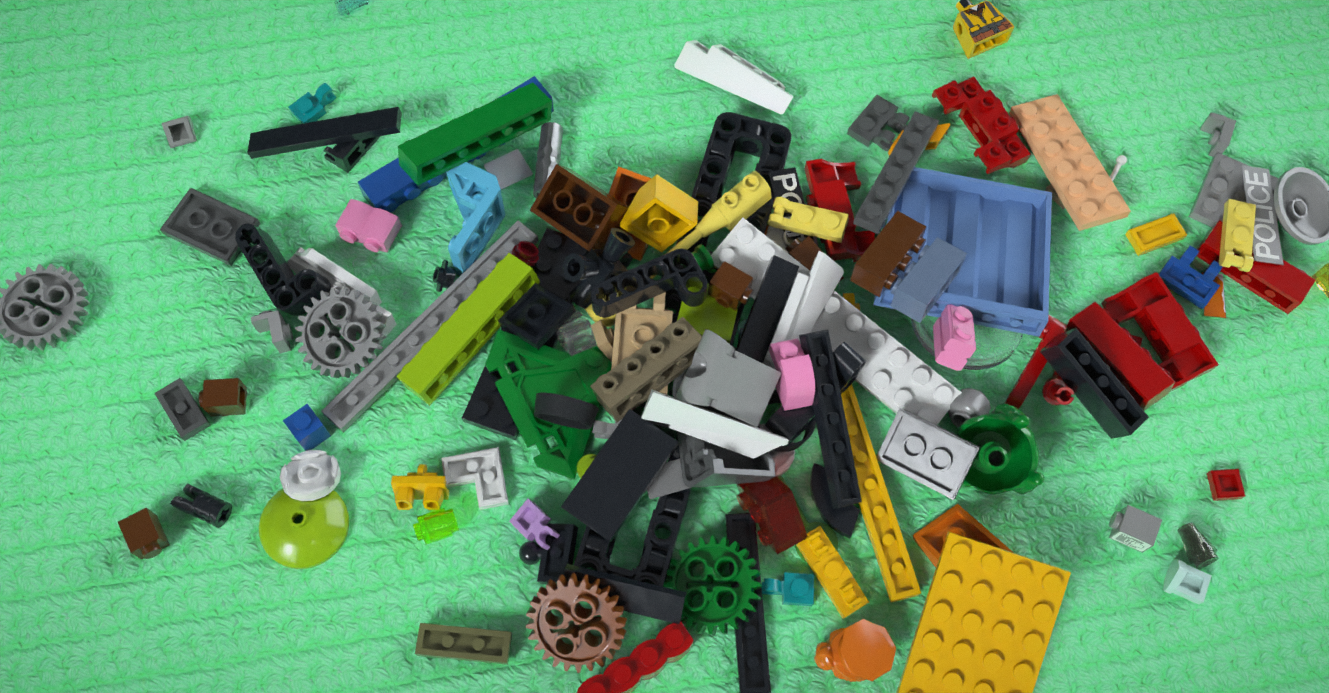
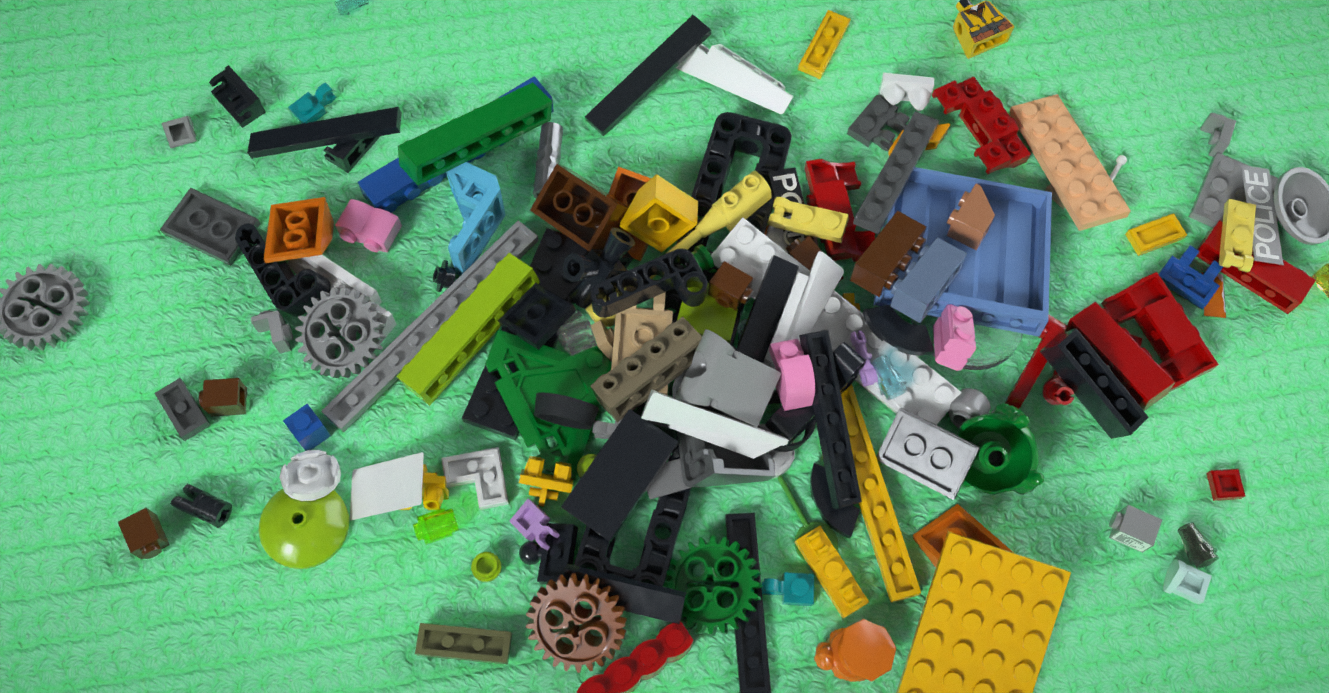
white sticker [484,149,533,190] -> none
dark red plate [512,241,539,266] -> none
clear red brick [736,475,807,554] -> none
none -> black hinge [209,65,266,128]
none -> orange slope [264,197,334,263]
none -> white sticker [349,452,424,520]
none -> lime plate [471,552,502,582]
none -> yellow hips [519,456,573,507]
none -> black tile [585,15,711,136]
none -> yellow tile [798,10,851,79]
none -> lavender piece [850,330,878,386]
none -> black tile [862,305,934,356]
none -> clear light blue cone [871,356,907,400]
none -> white tile [878,73,934,112]
none -> nougat slope [947,184,995,250]

